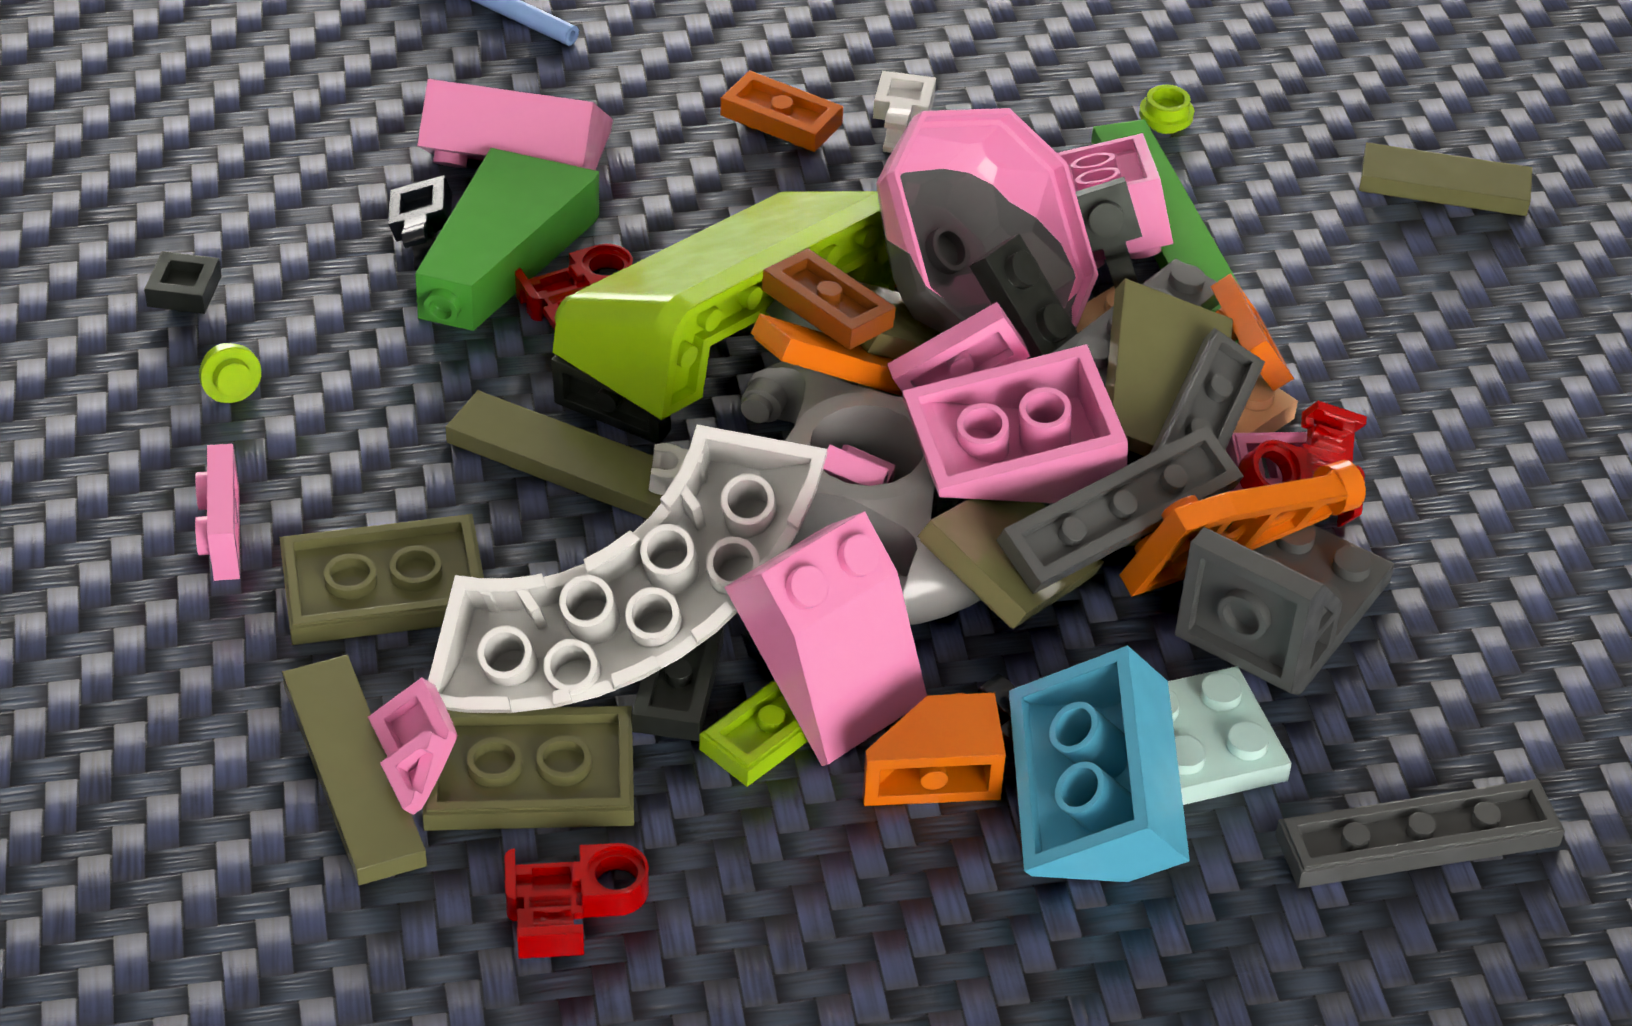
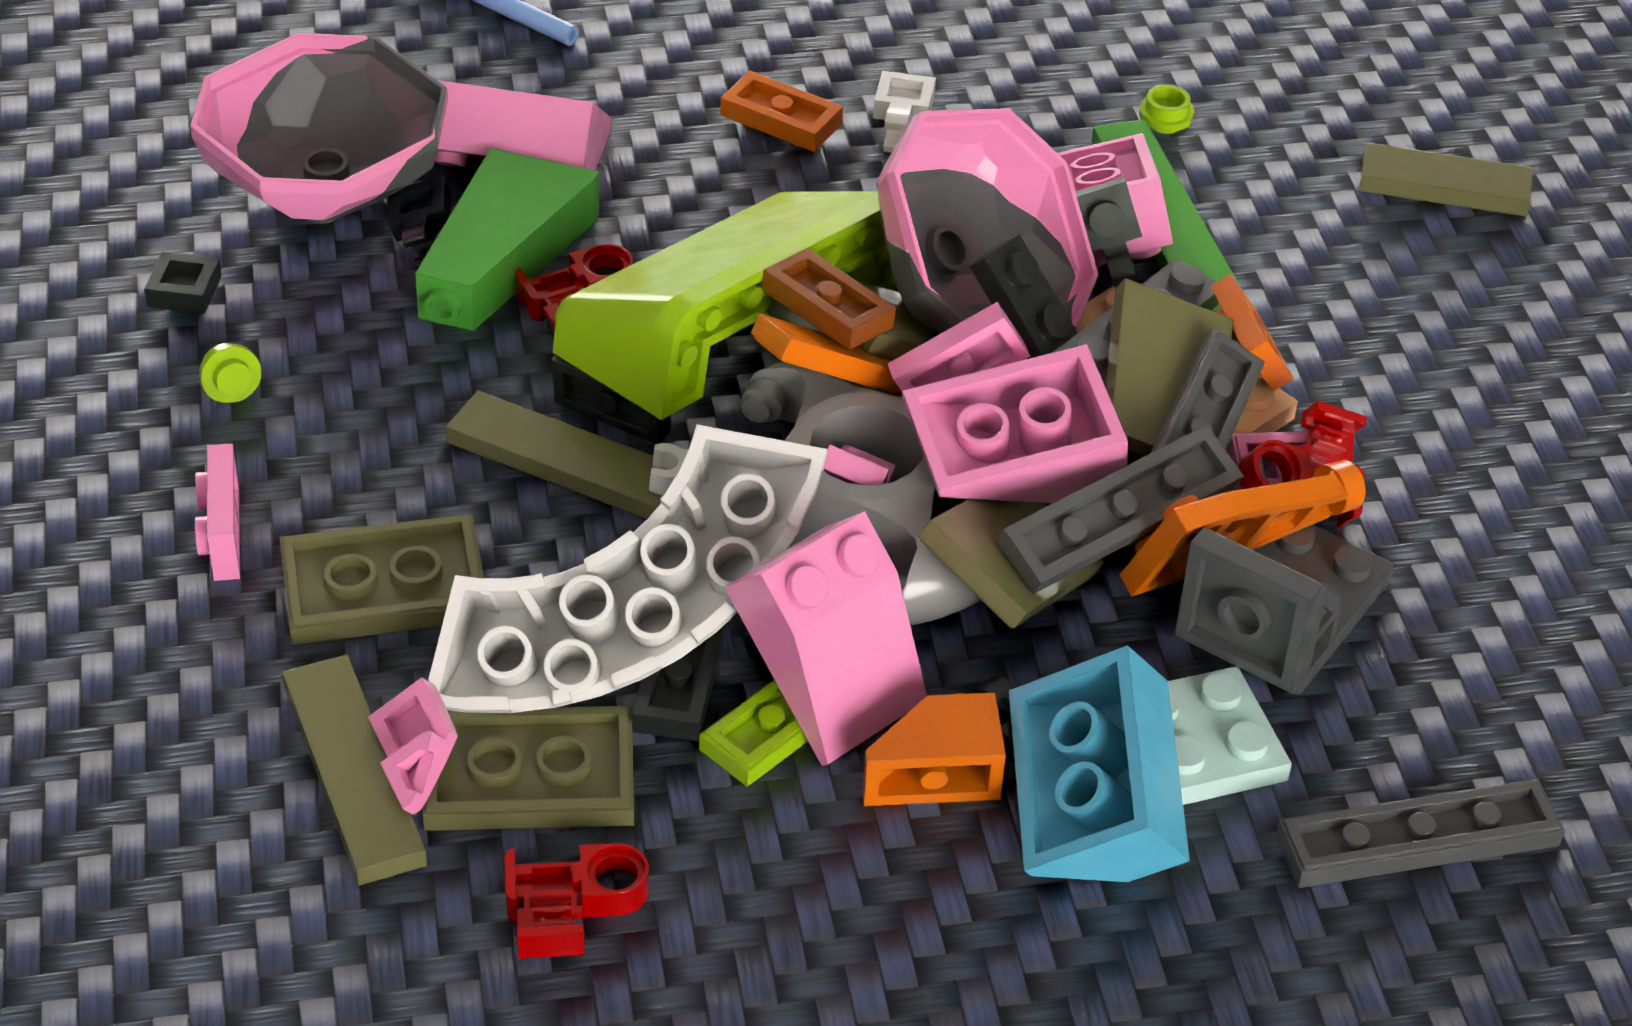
none -> dark grey rock [190,33,448,224]

